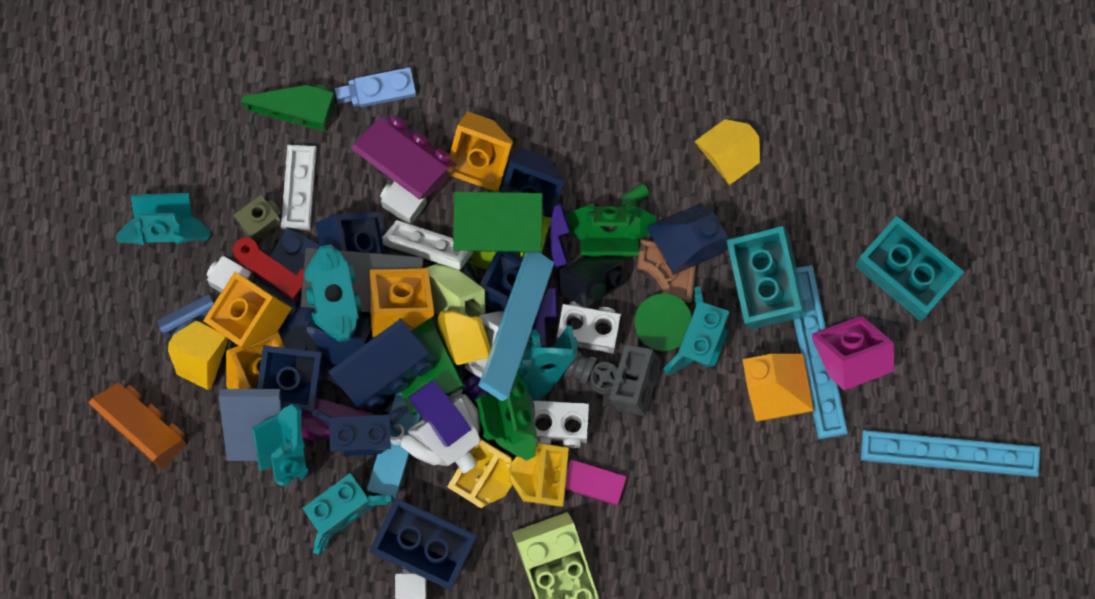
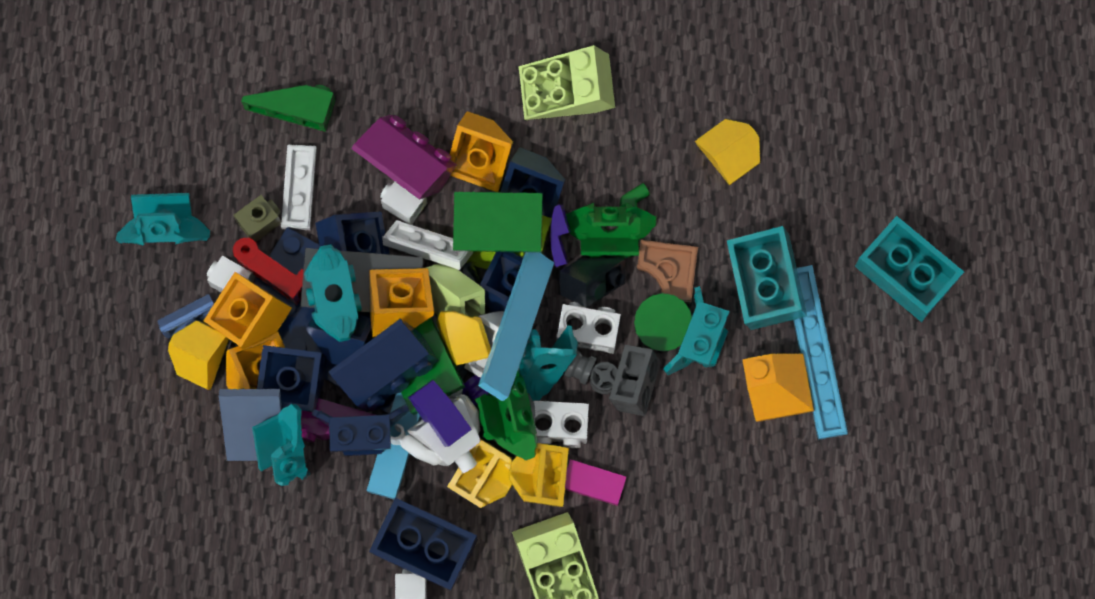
orange slope [88,382,187,471] -> none
teal piece [303,473,394,555] -> none
light blue hinge [335,67,416,107] -> none
dark purple slope [535,288,556,348] -> none
dark blue slope [647,205,728,275] -> none
dark pink slope [812,315,894,390] -> none
medium azure tile [861,430,1040,477] -> none
none -> yellowish green slope [519,45,615,120]

